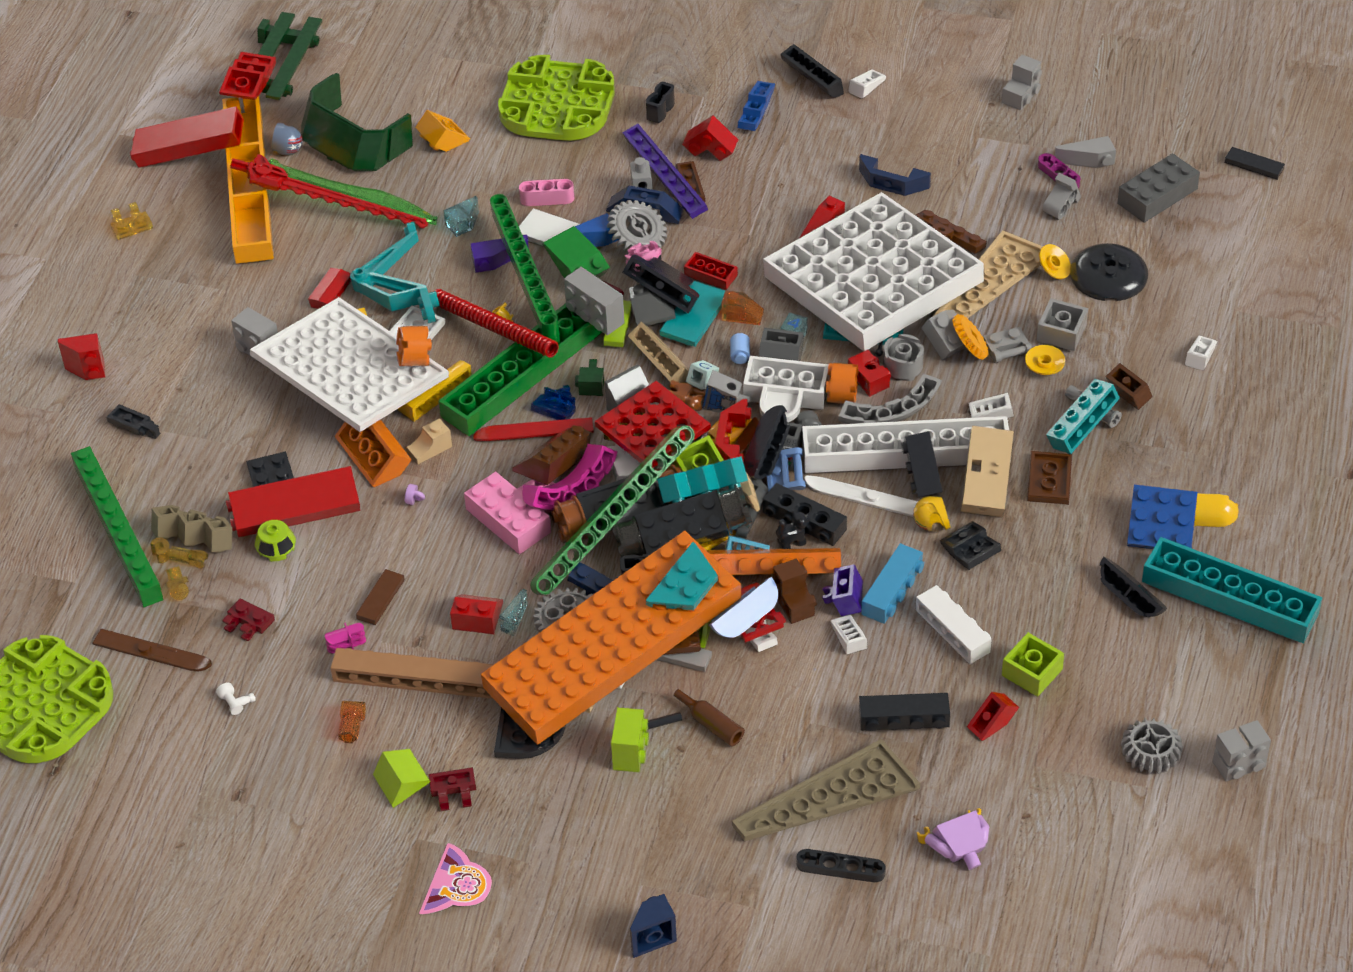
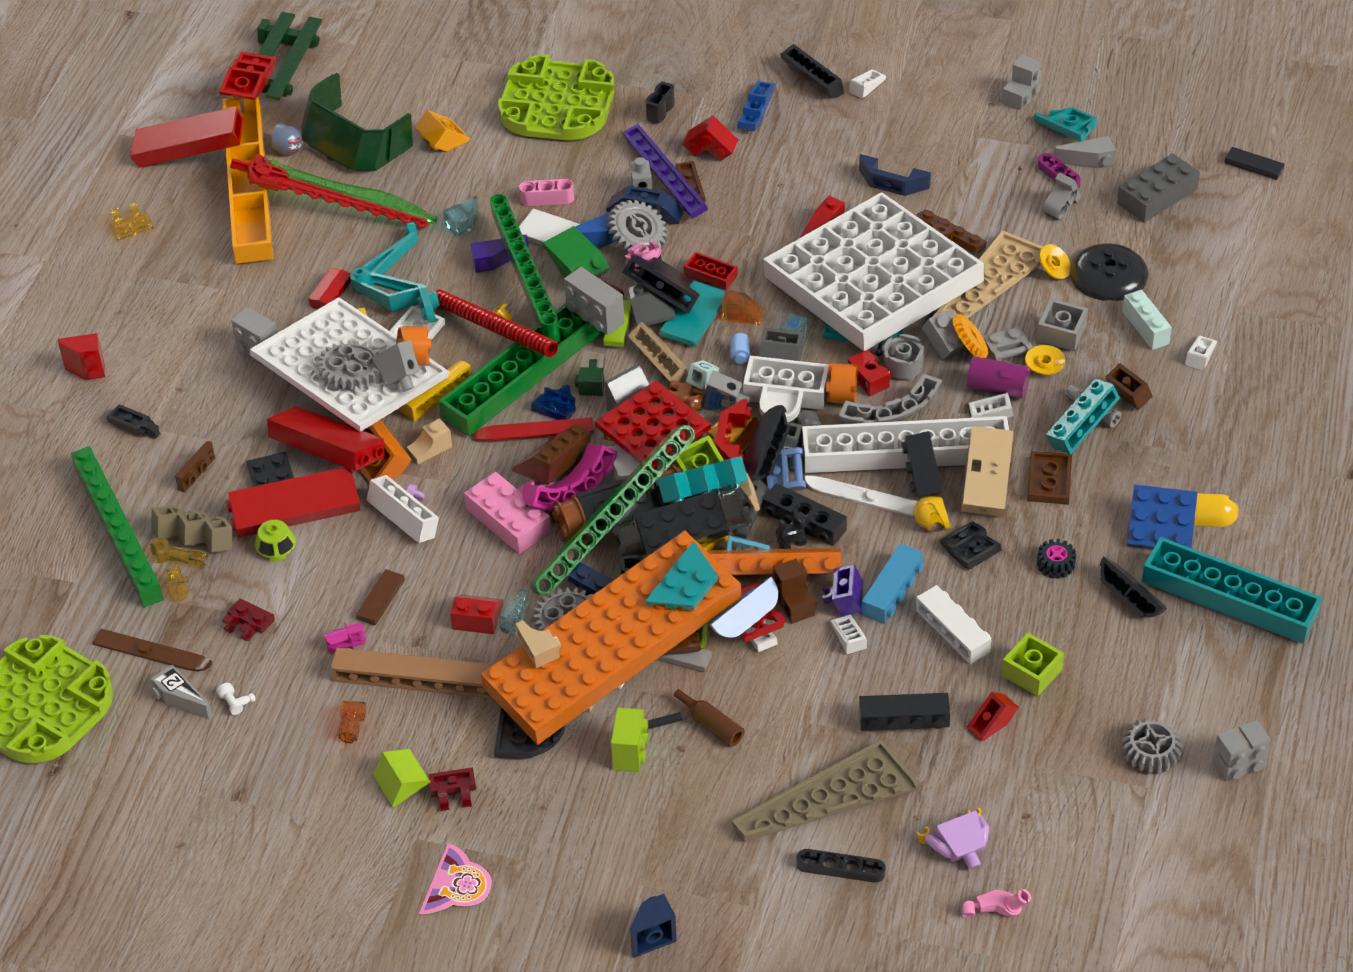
none -> light grey slope [151,665,212,719]
none -> reddish brown hinge [175,441,215,492]
none -> red brick [267,406,385,471]
none -> light grey gear [318,340,381,390]
none -> white brick [367,475,439,543]
none -> light grey torso [372,340,419,392]
none -> tan arch [515,620,561,668]
none -> bright pink arm [962,889,1031,918]
none -> magenta piece [967,356,1030,399]
none -> teal wing [1034,107,1098,142]
none -> black wheel [1037,539,1076,579]
none -> light aqua brick [1123,290,1172,350]

